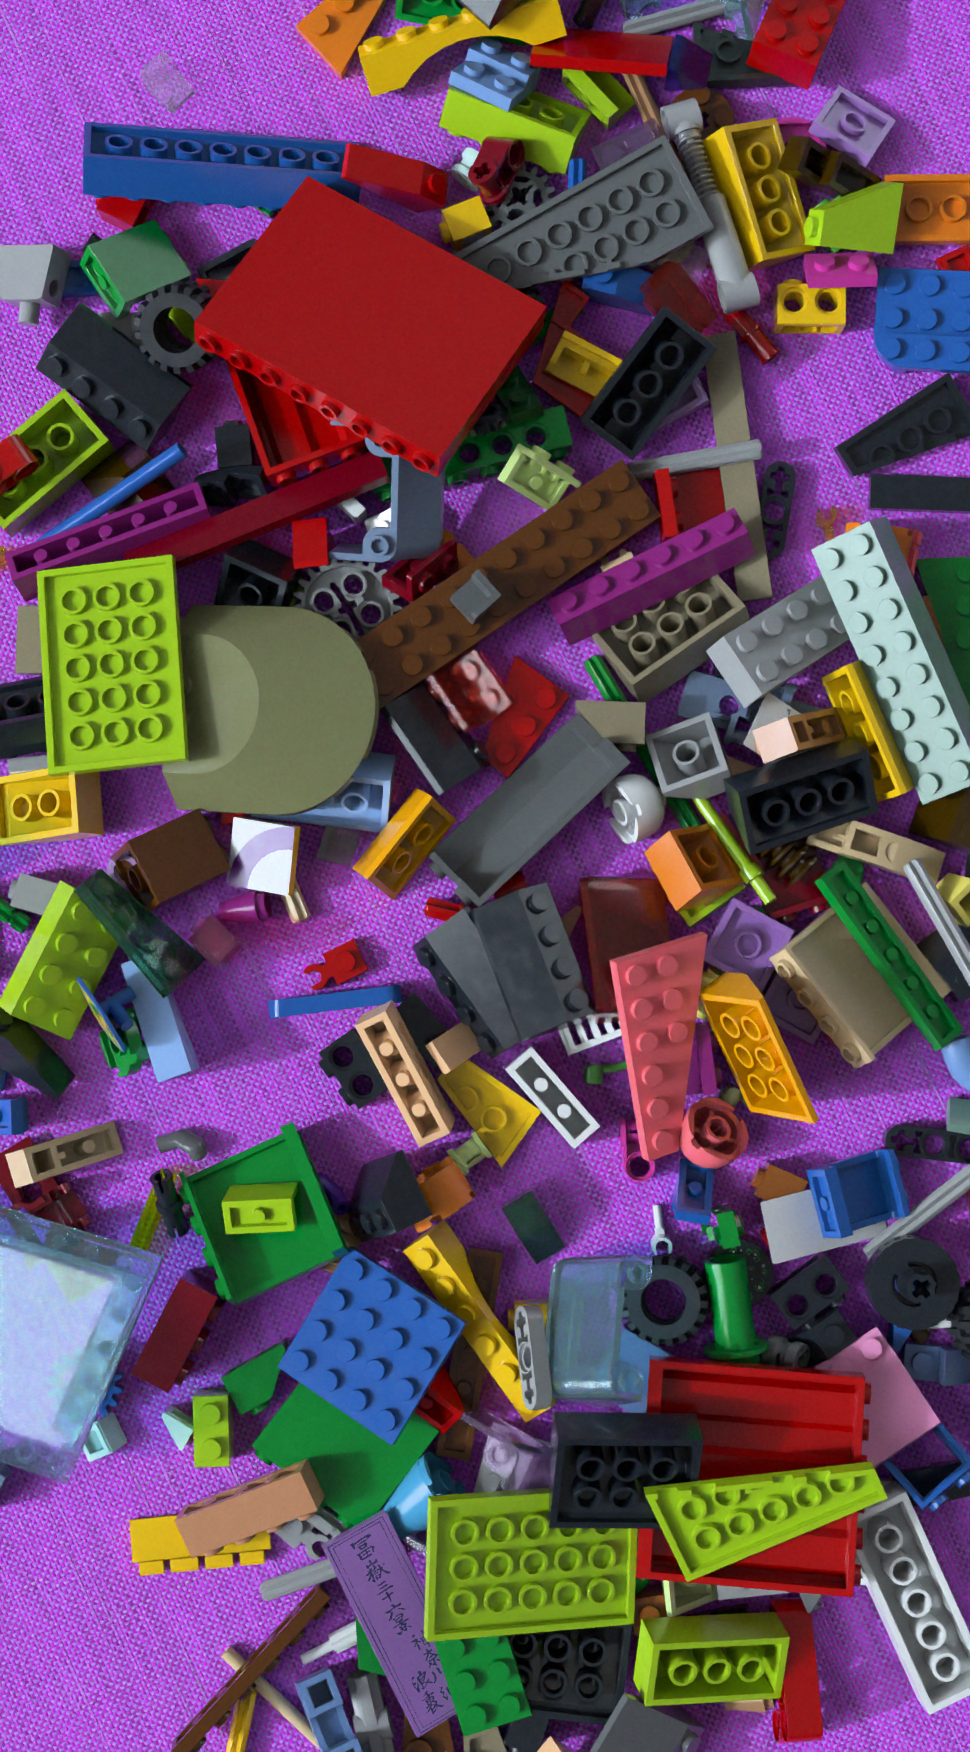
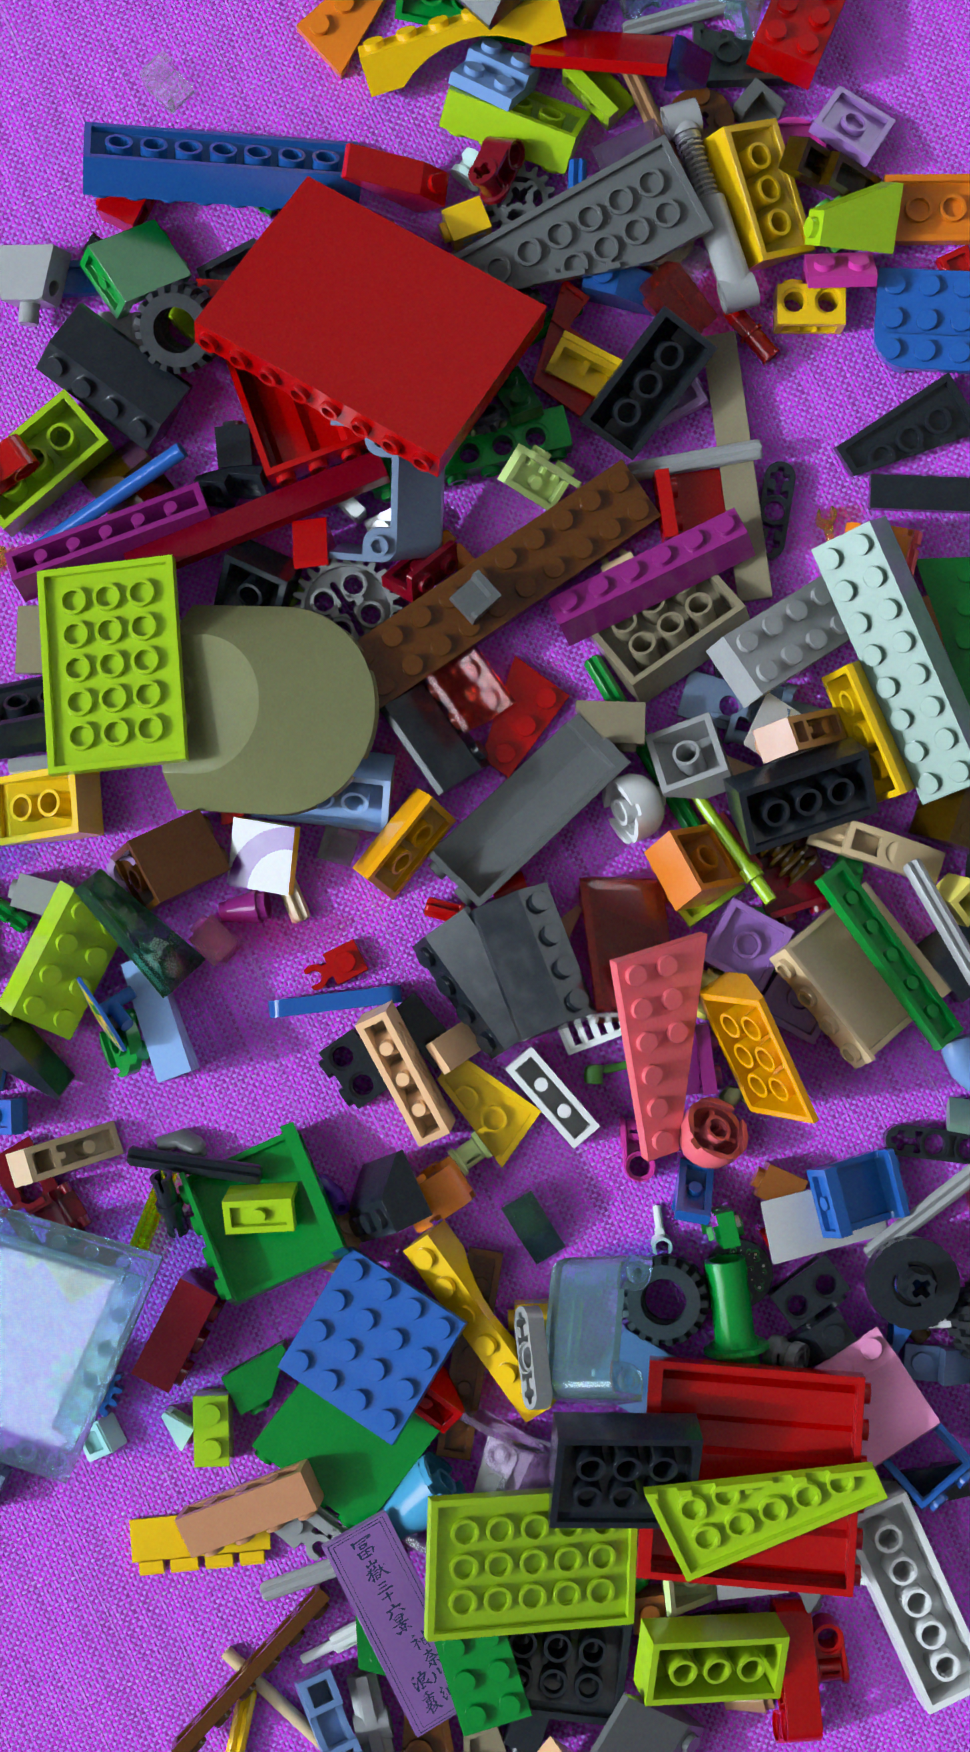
none -> black axle [127,1146,263,1185]
none -> dark grey panel [732,78,787,124]
none -> red piece [812,1612,850,1686]

